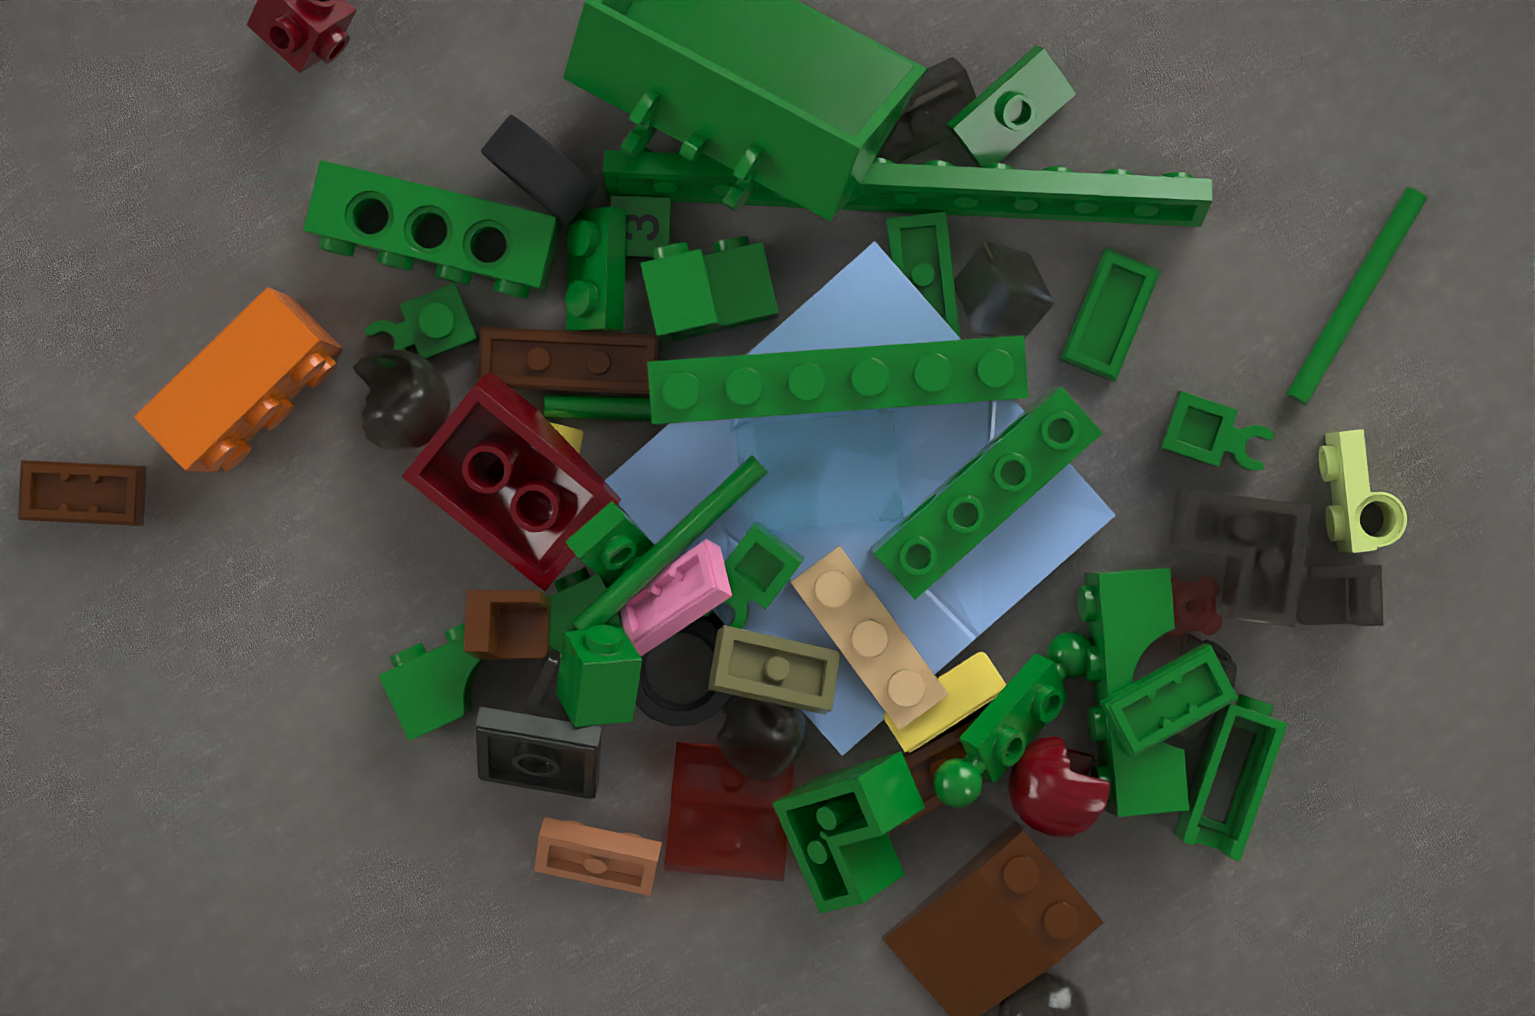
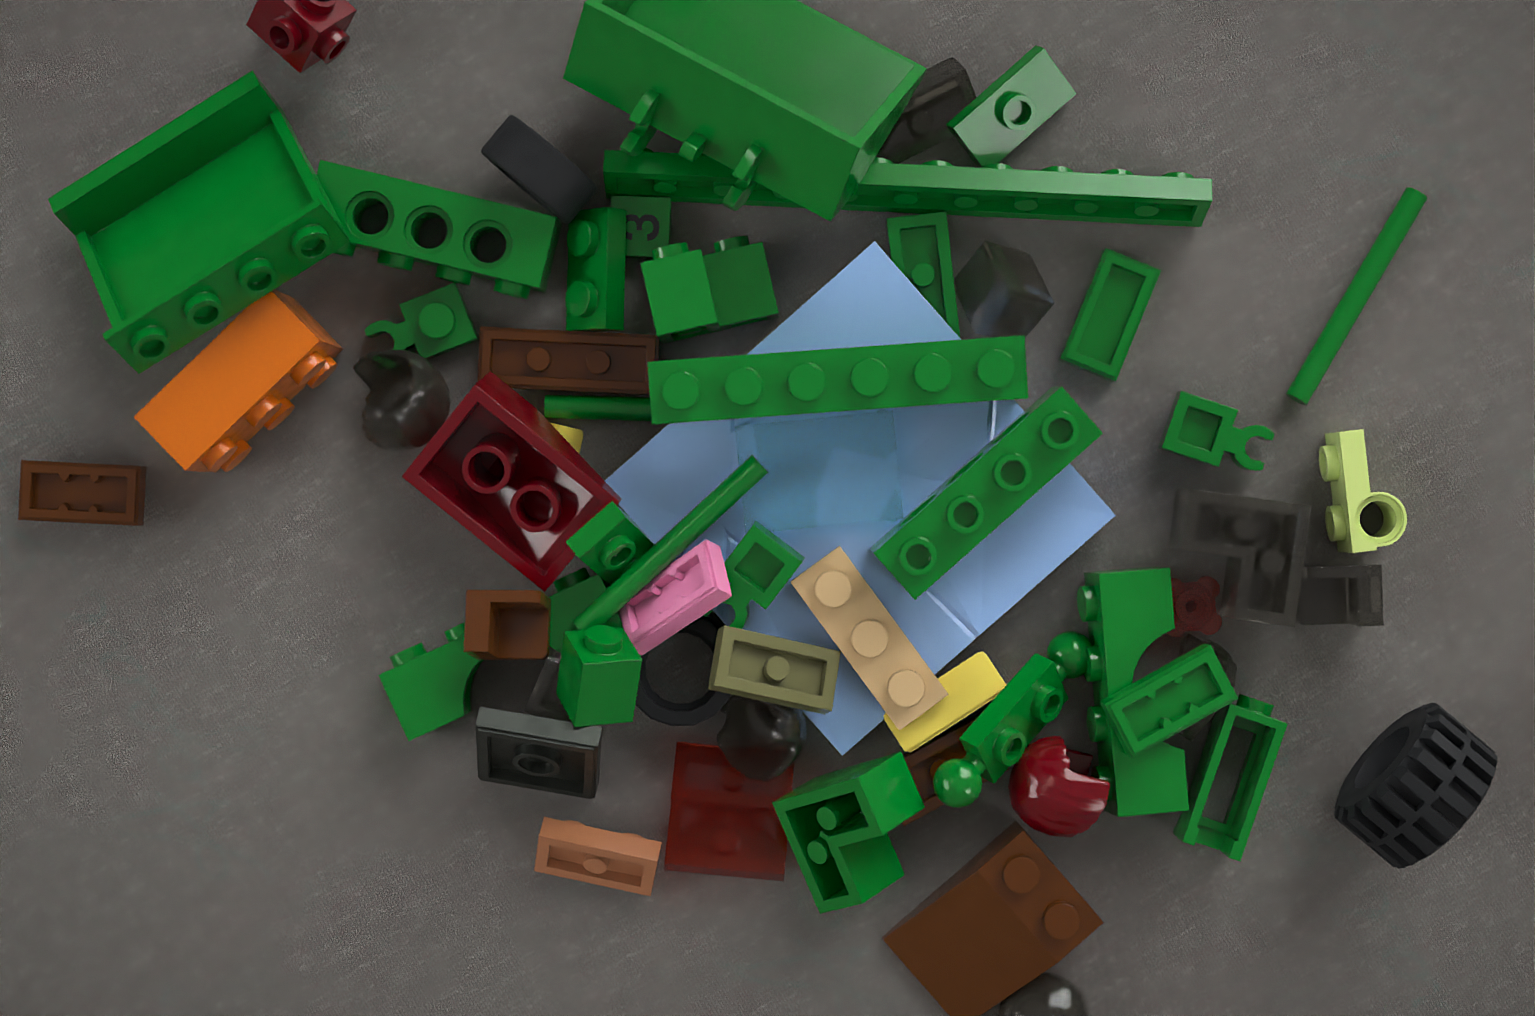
none -> green panel [48,70,351,374]
none -> black tyre [1334,703,1498,869]

